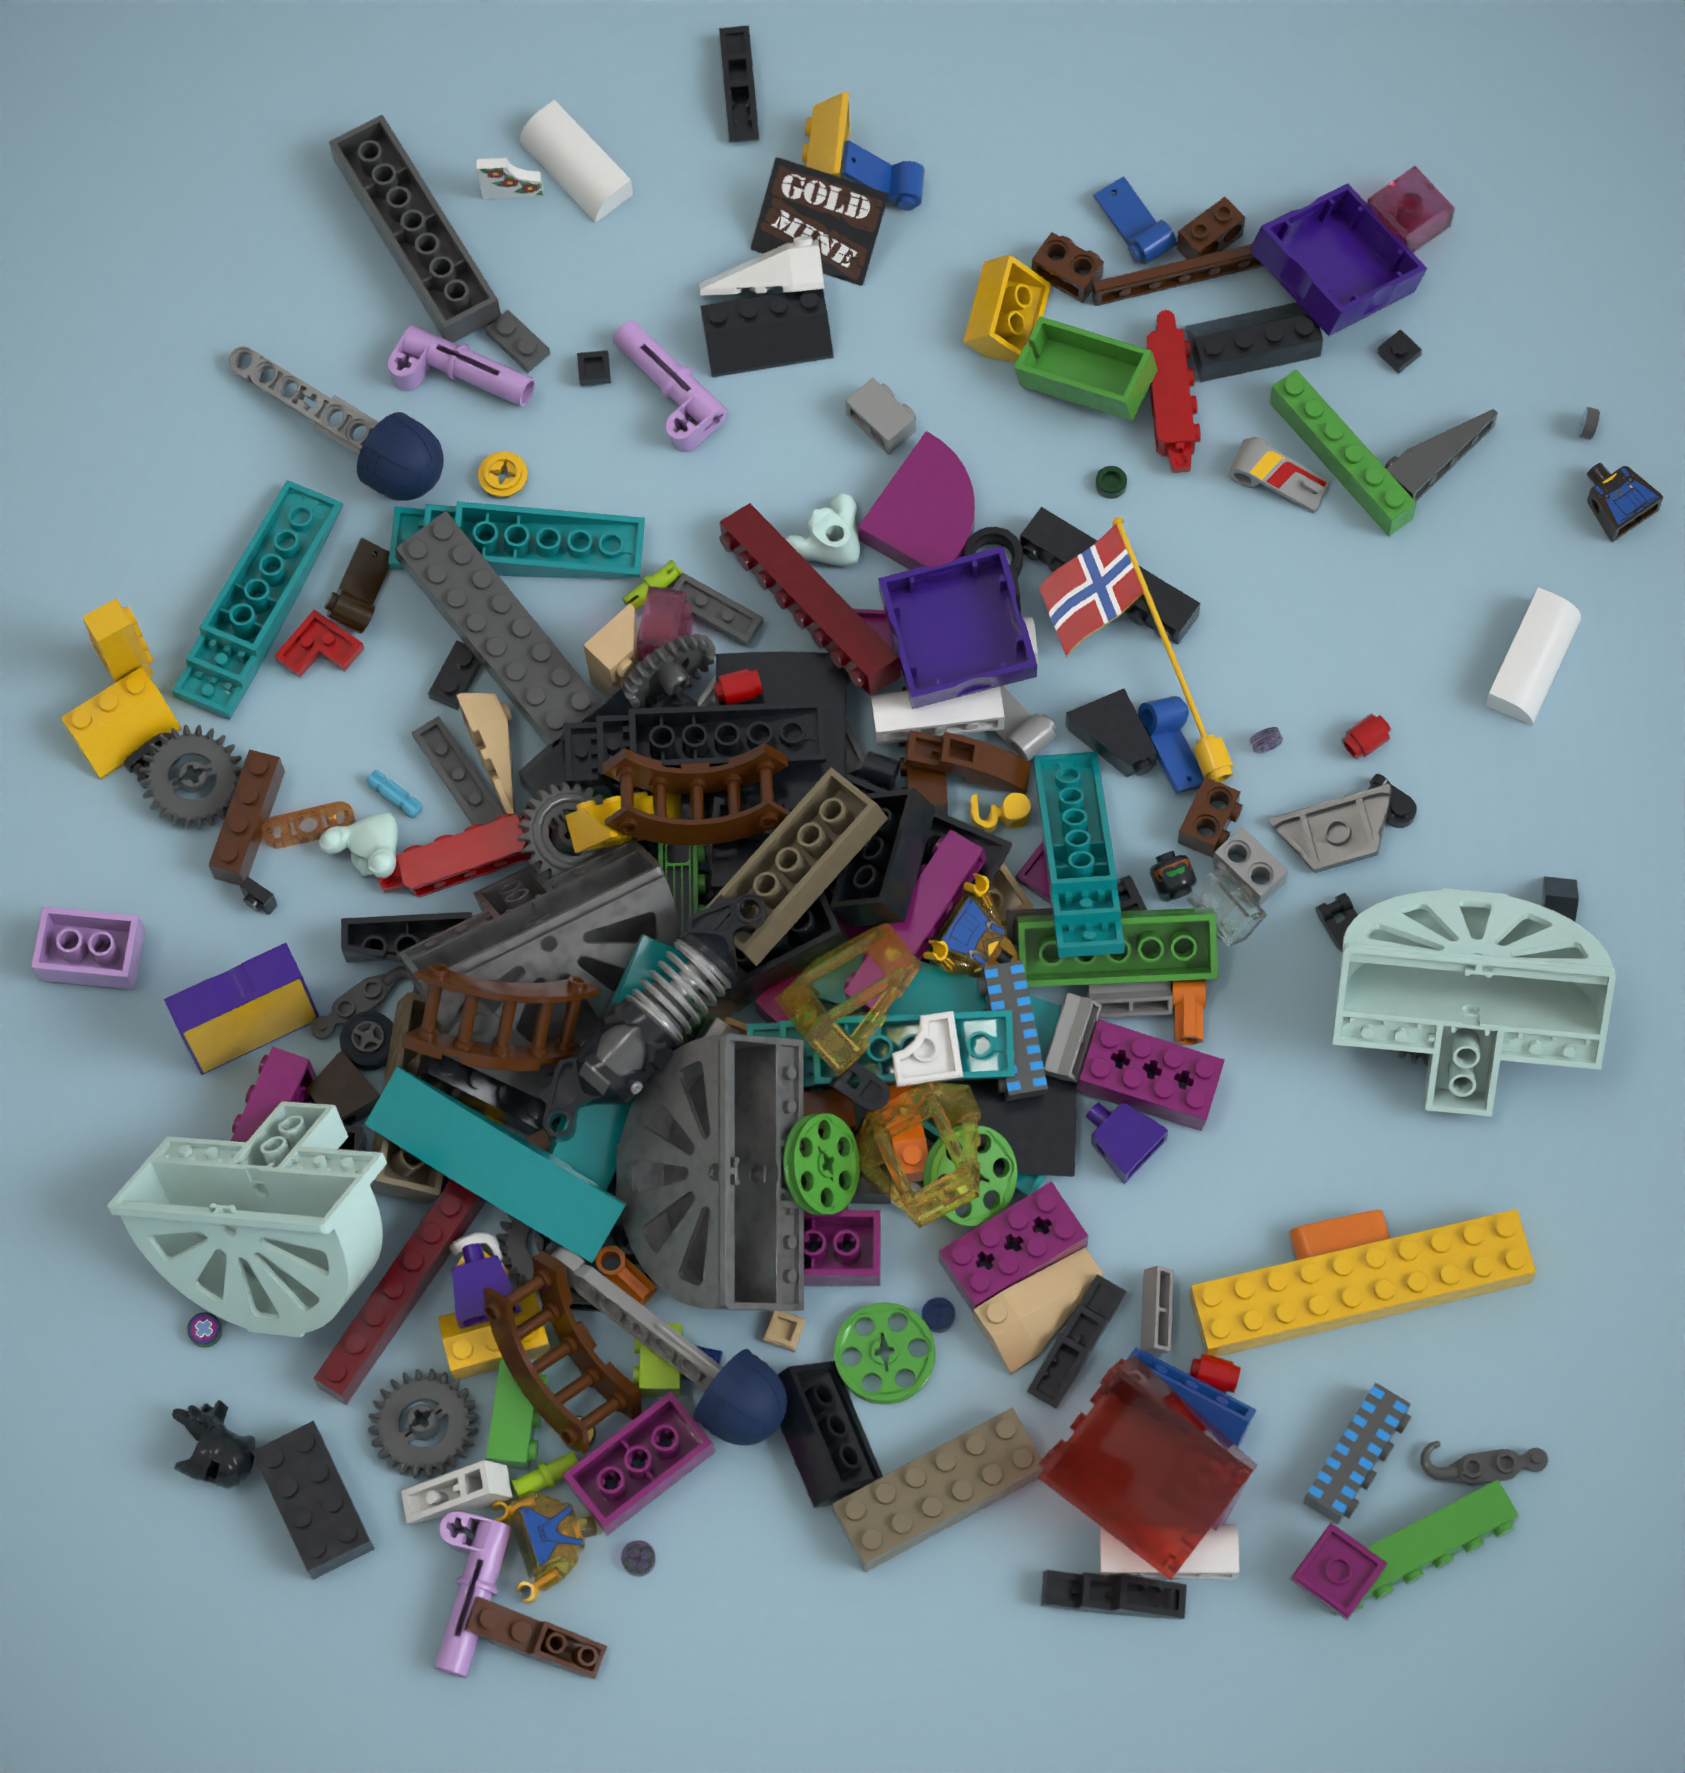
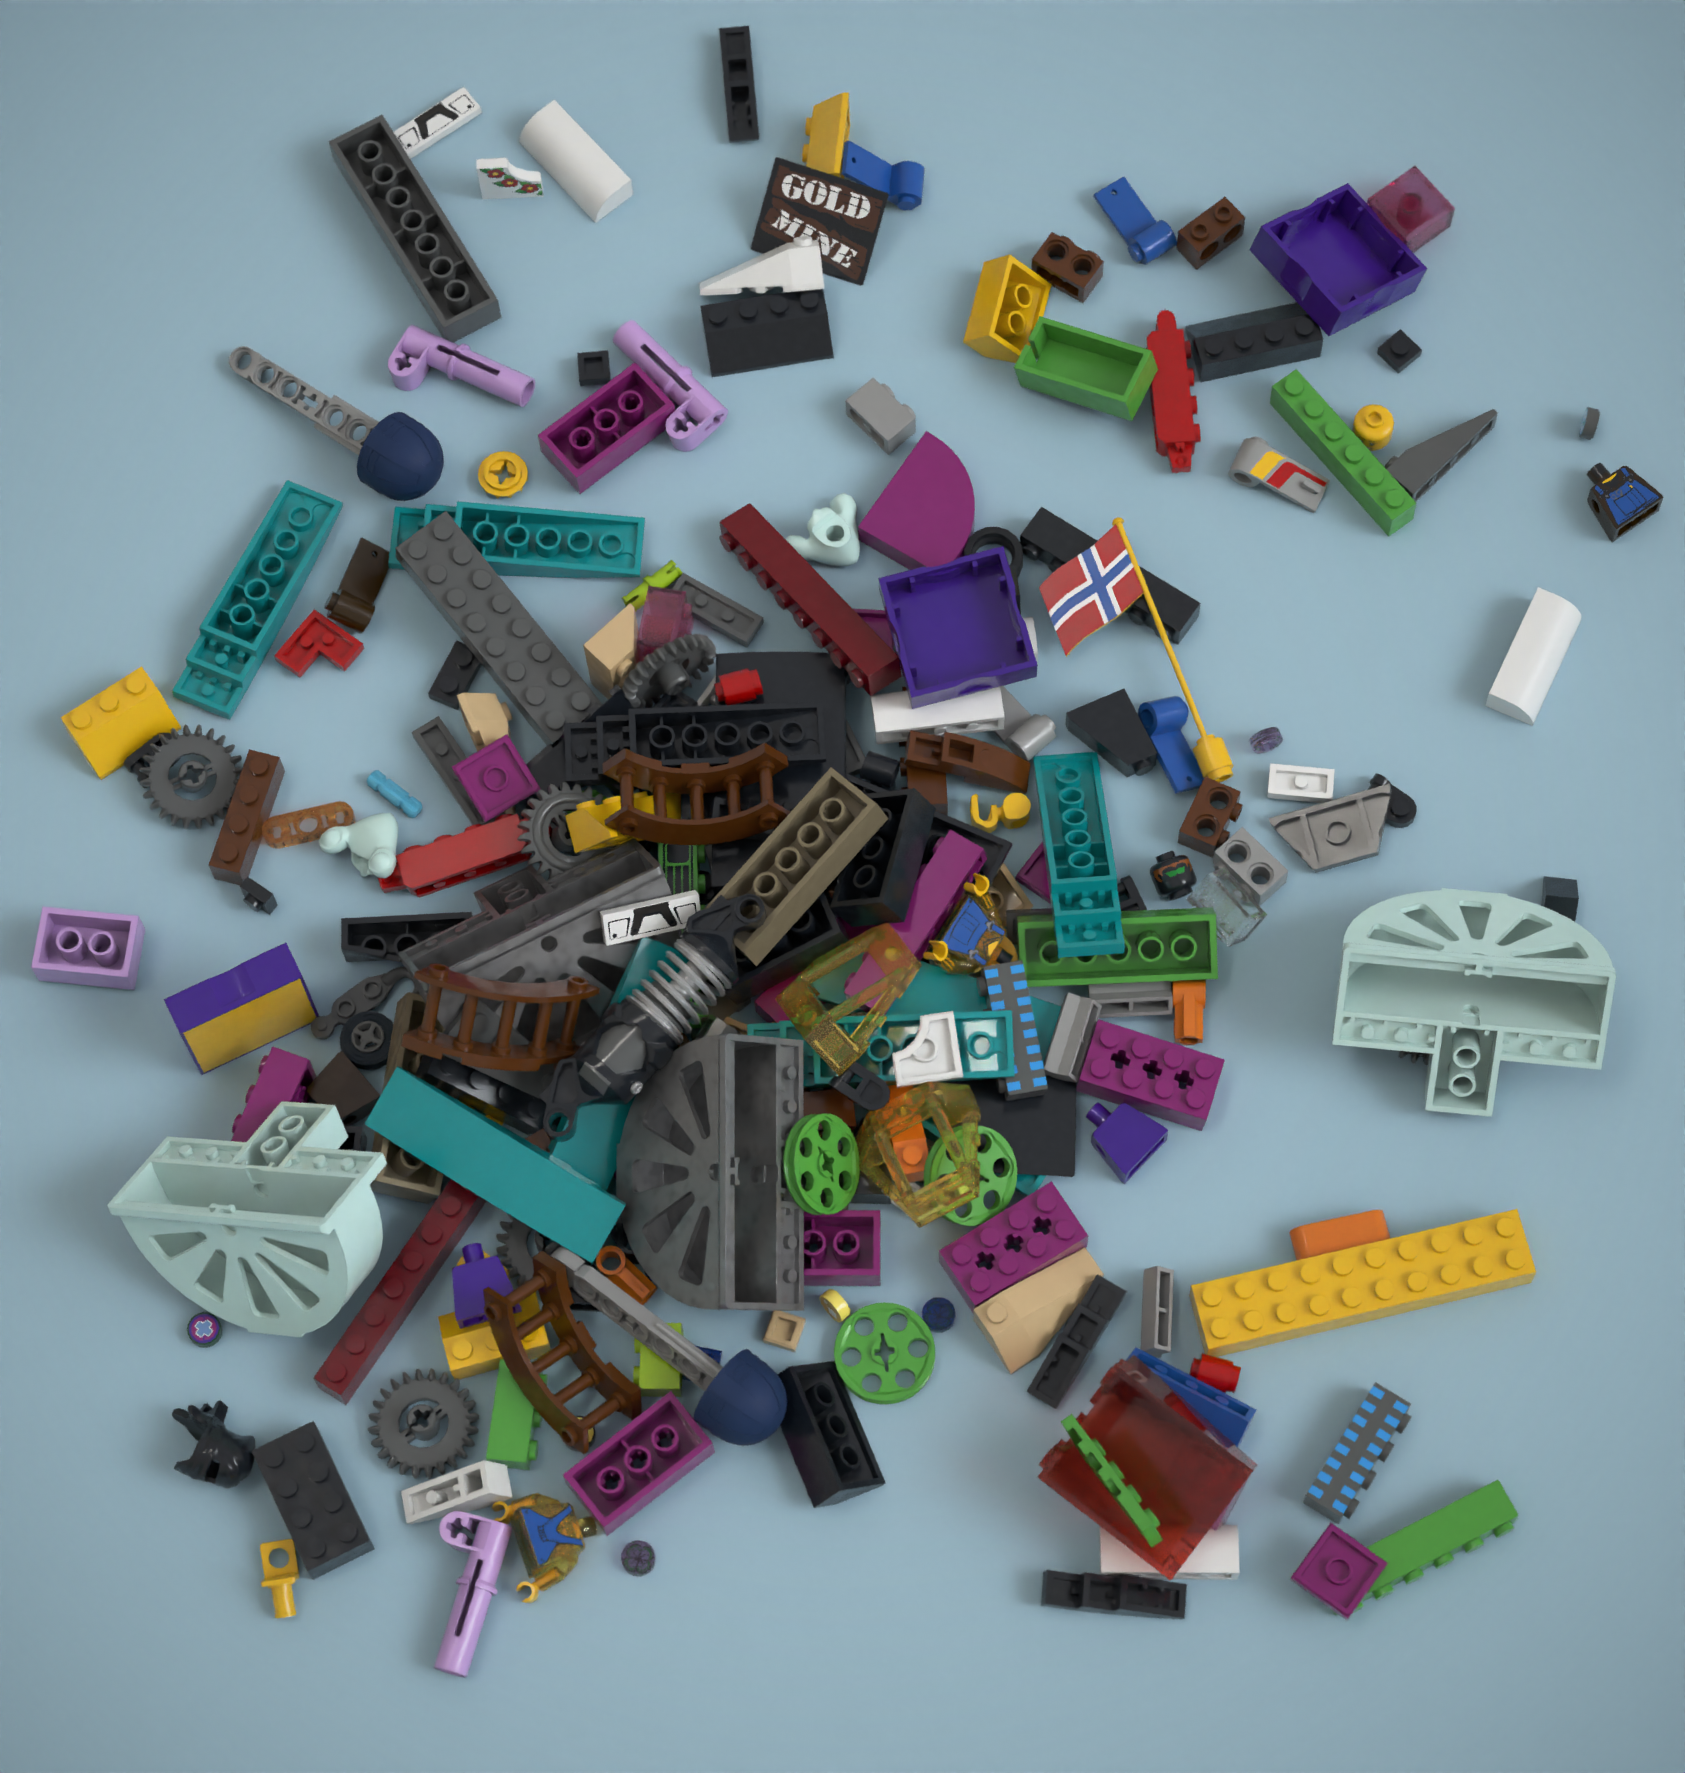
yellow wedge [83,598,154,683] -> none
white hair [449,1232,504,1266] -> none
reddish brown slope [463,1596,607,1679] -> none
dark grey plate [485,309,550,373] -> none
lime pin [511,1451,578,1501] -> none
dark tan brick [832,1407,1046,1572] -> none
reddish brown tile [1092,244,1263,306] -> none
dark green tile [1096,466,1127,499] -> none
black plate [1315,893,1358,952] -> none
red brick [1341,714,1391,760] -> none
dark grey piece [1420,1441,1548,1485] -> none
none -> yellow bracket [260,1538,300,1618]
none -> white tile [394,87,482,159]
none -> magenta tile [452,734,541,823]
none -> magenta brick [538,362,675,494]
none -> white tile [599,890,701,946]
none -> light yellow tile [819,1289,850,1323]
none -> bright green wing [1061,1414,1163,1548]
none -> white plate [1267,763,1335,803]
none -> yellow head [1352,404,1394,451]

